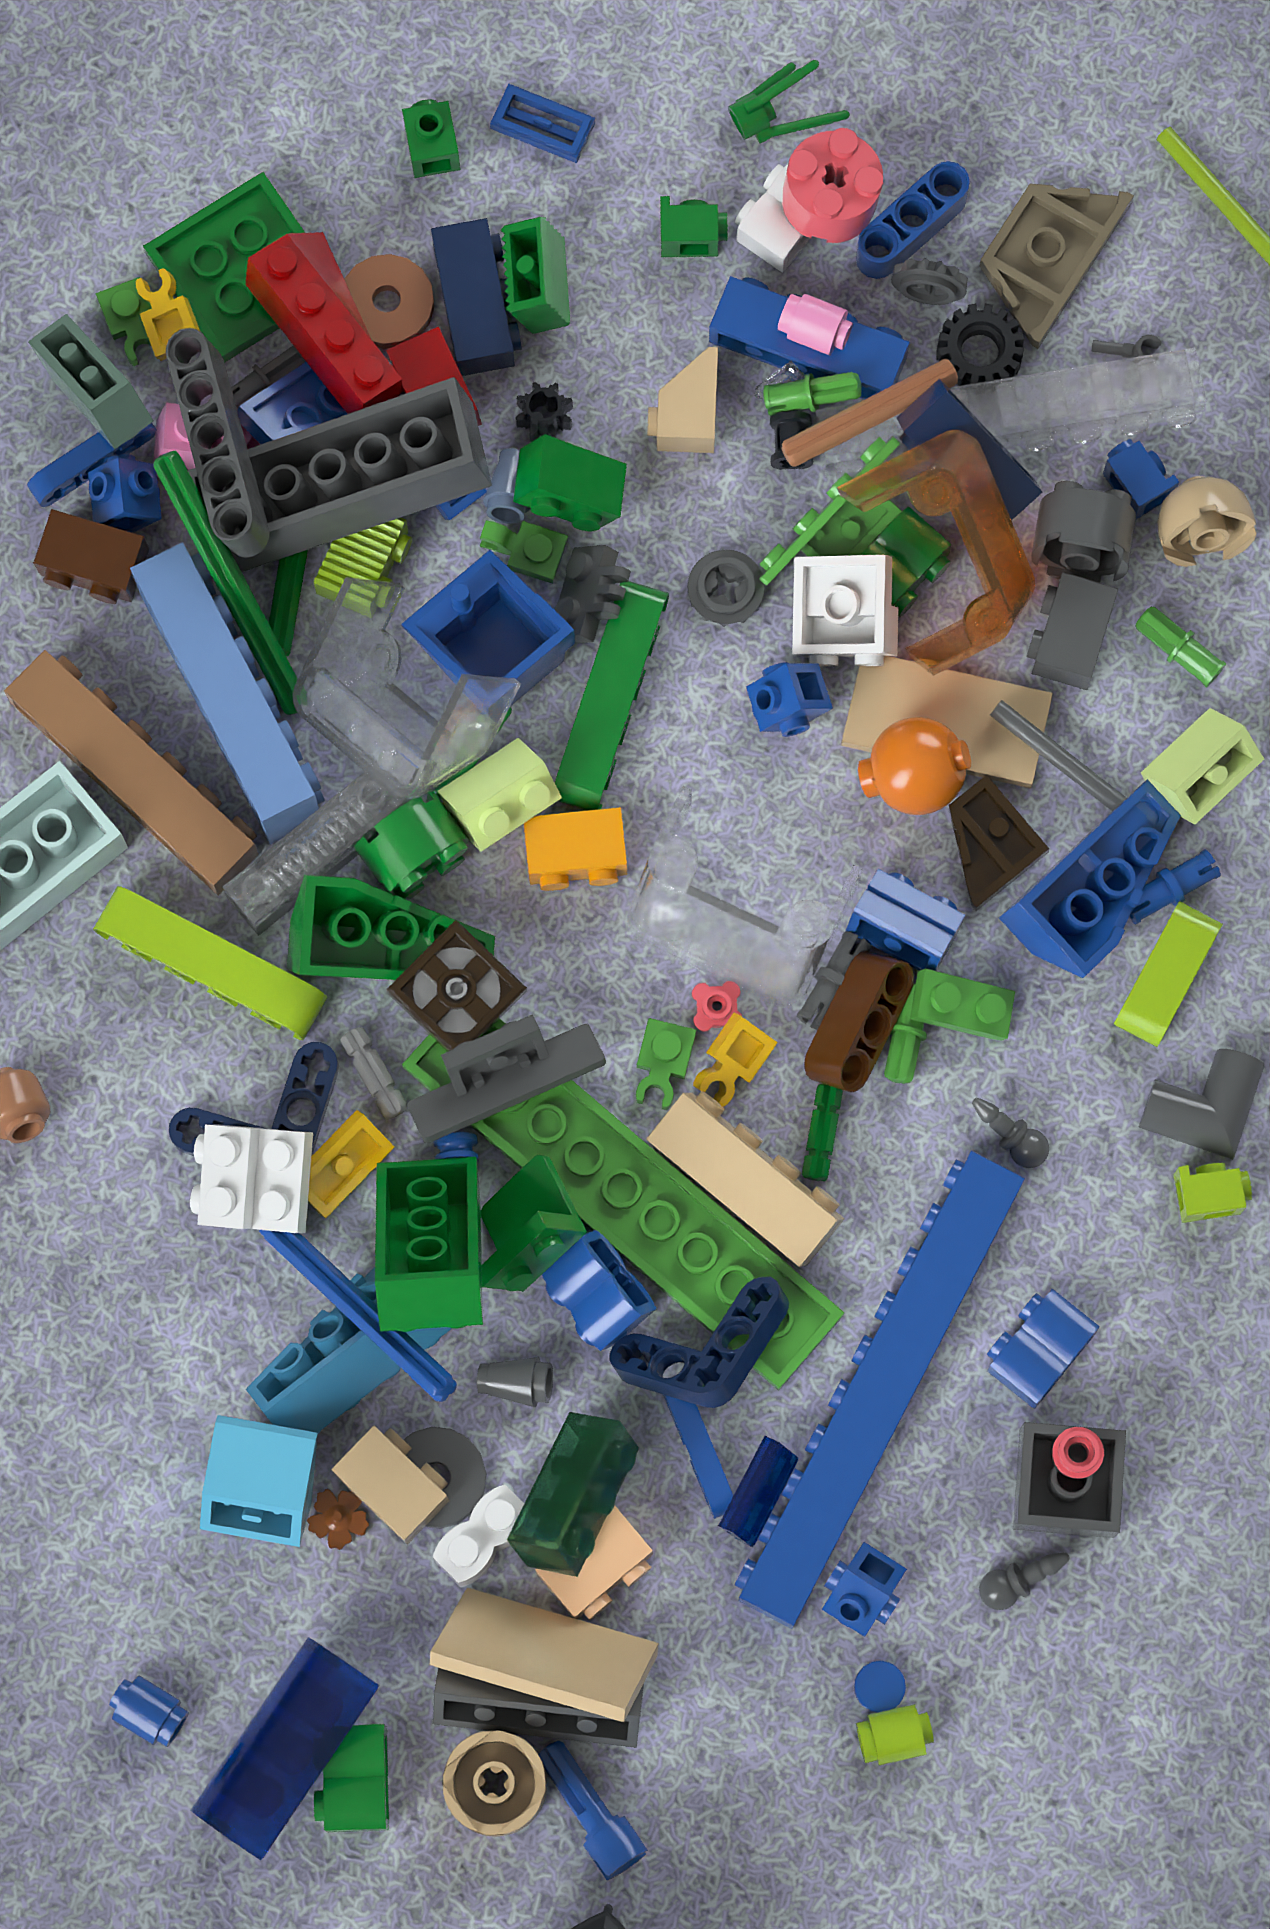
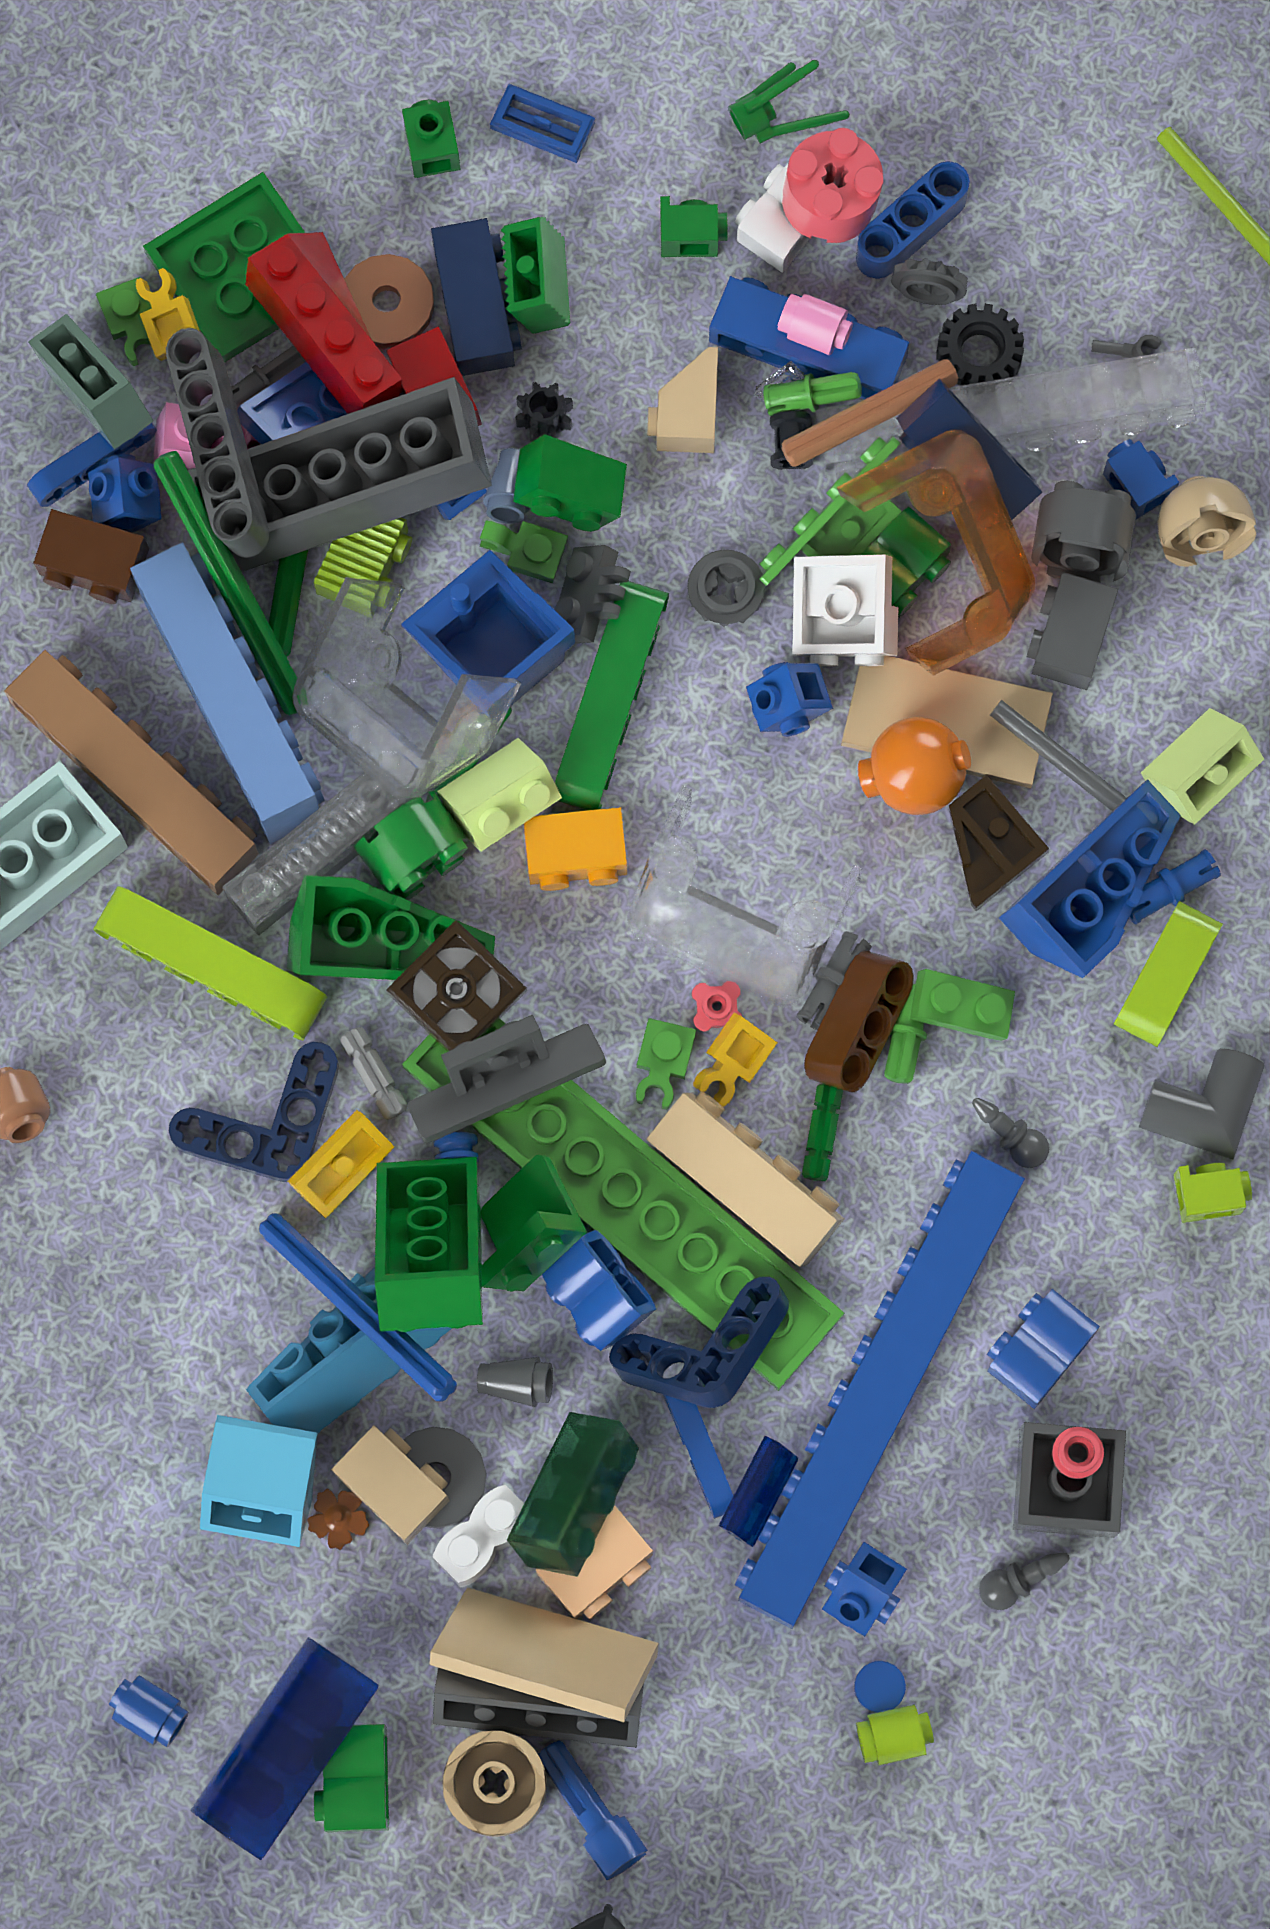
white plate [190,1125,313,1233] -> none
brick [846,869,966,971] -> none
dark tan wing [979,183,1134,349] -> none
bright green axle [1135,606,1226,688] -> none

